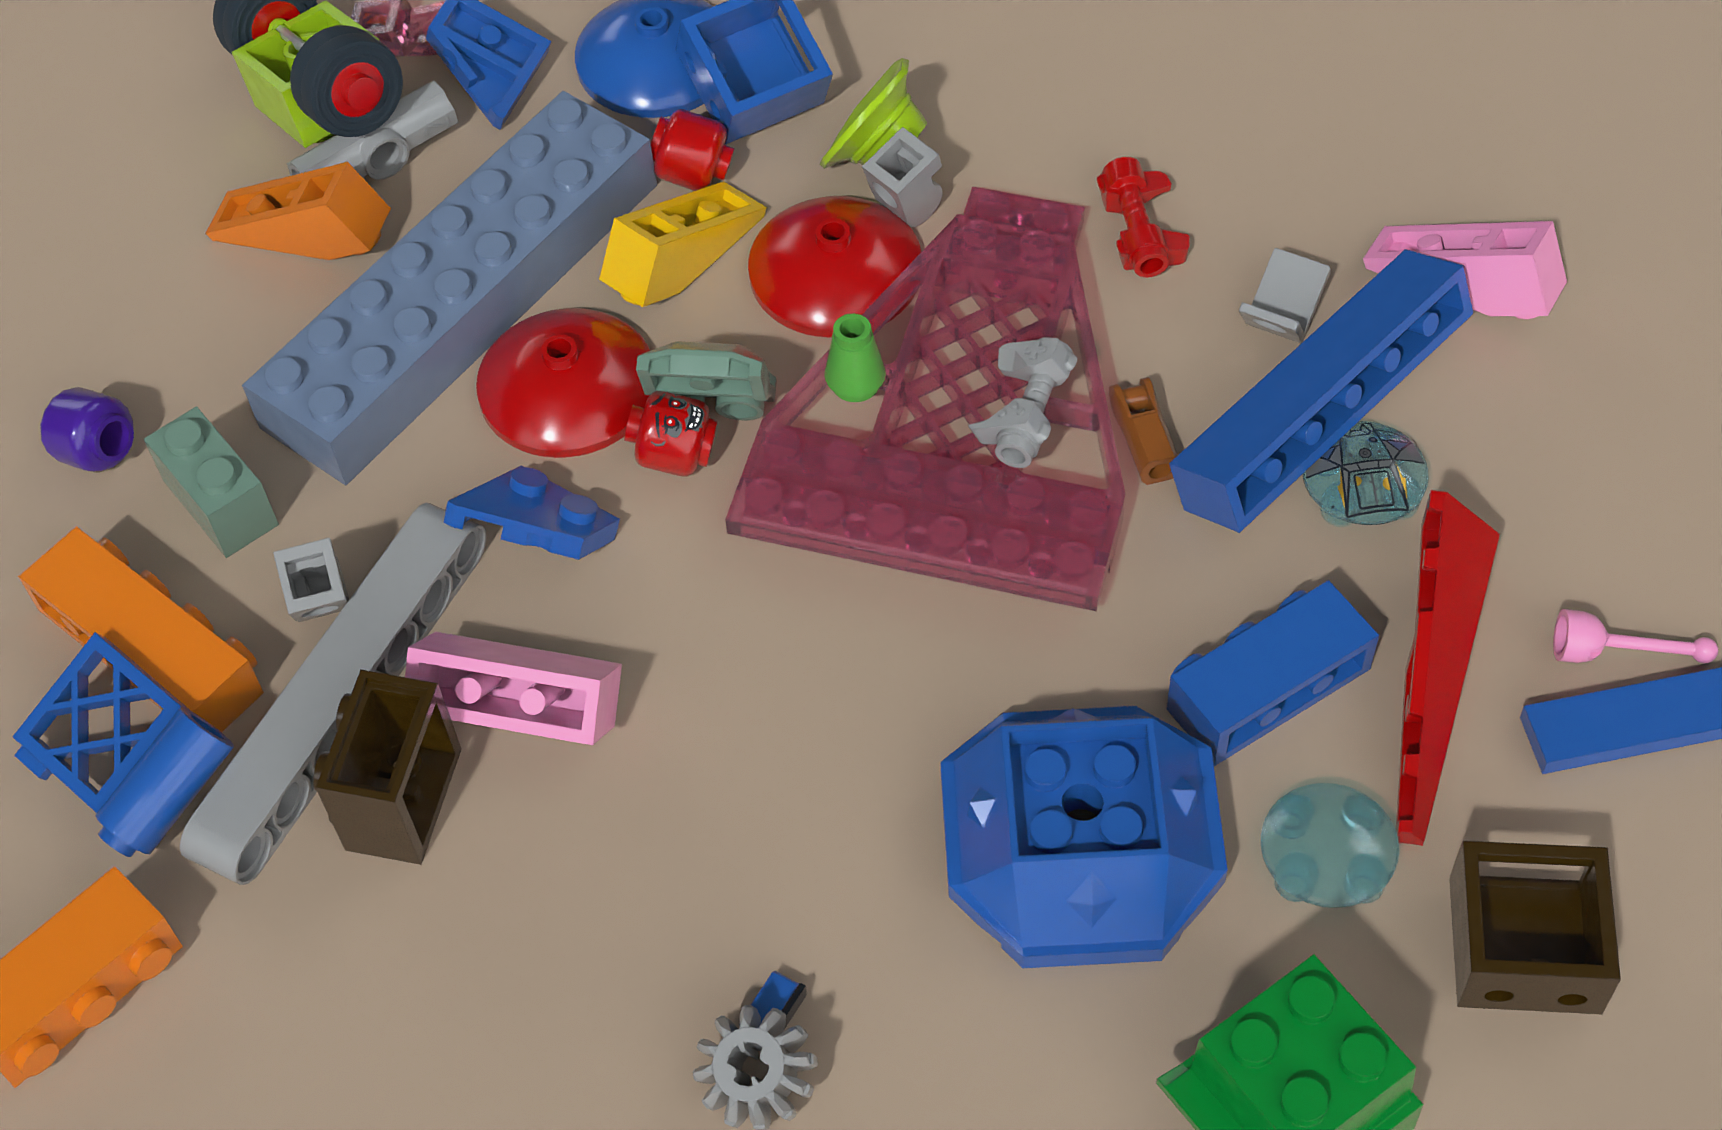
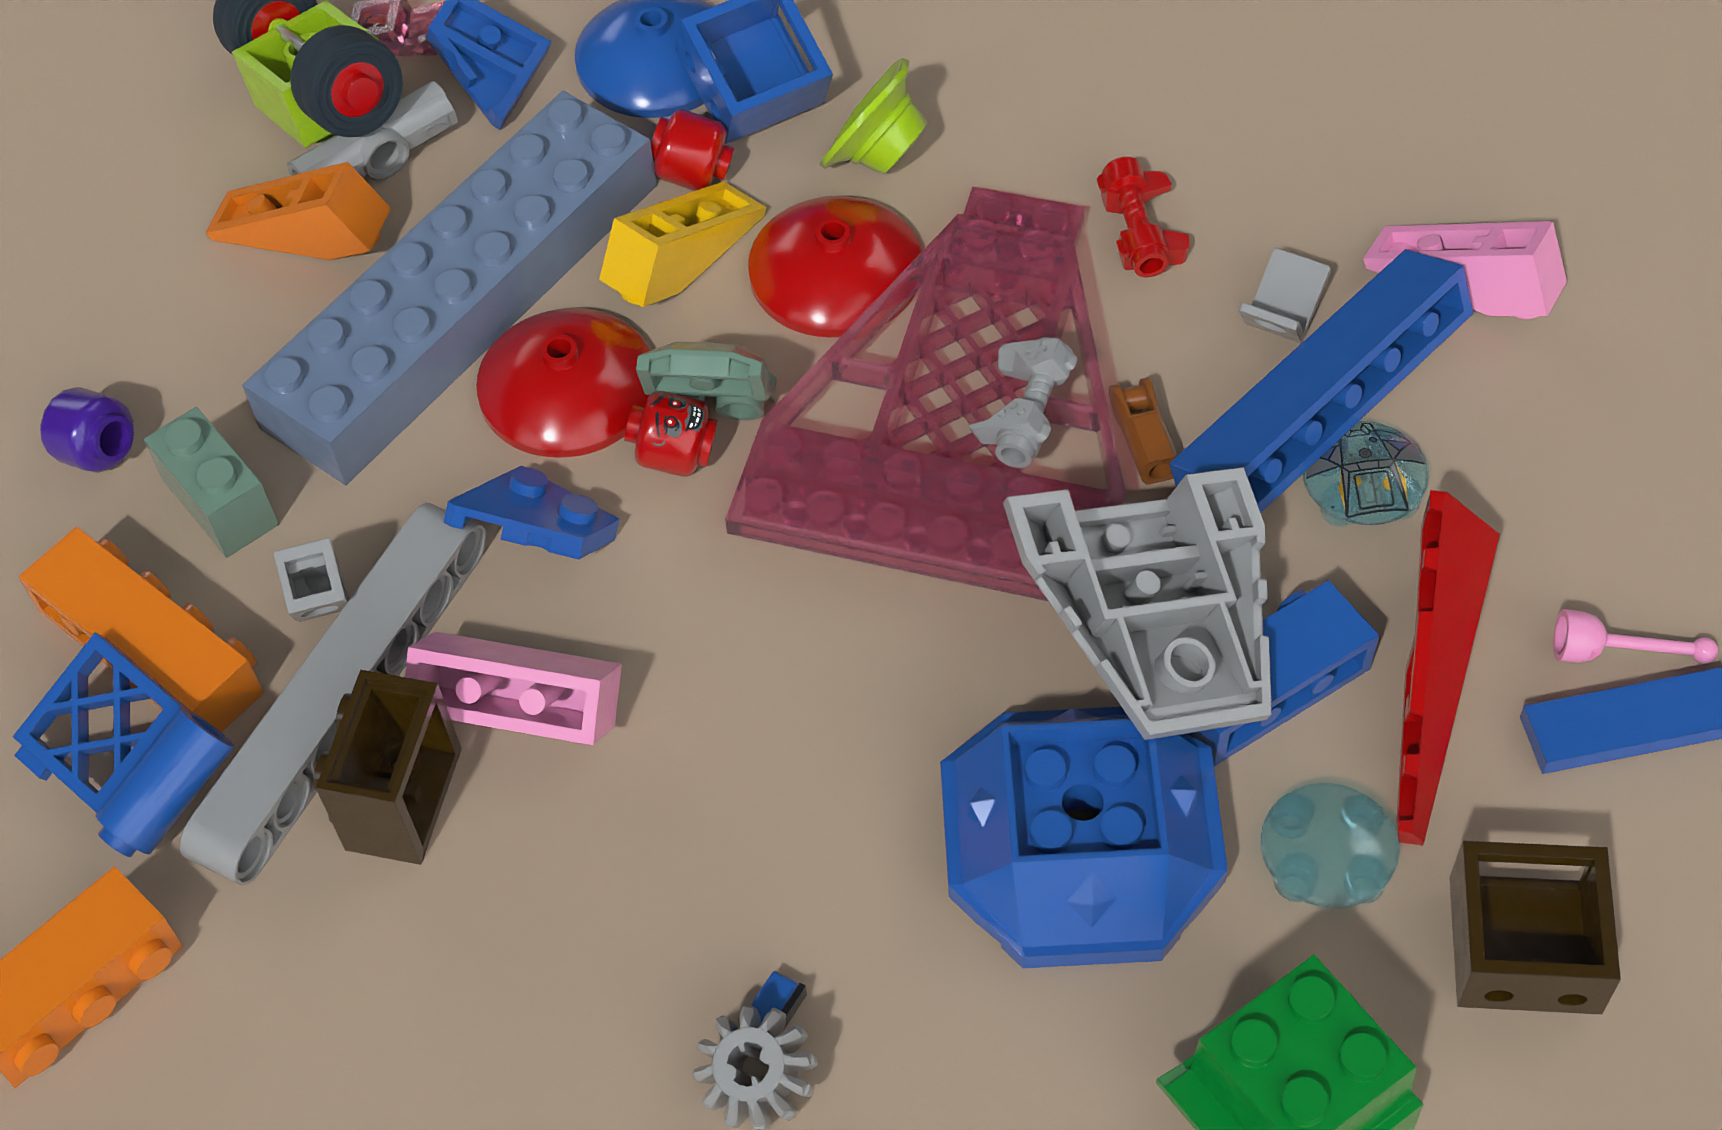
bright green cone [824,314,886,402] -> none
light grey leg [862,127,942,227] -> none
none -> light grey wedge [1003,467,1272,740]

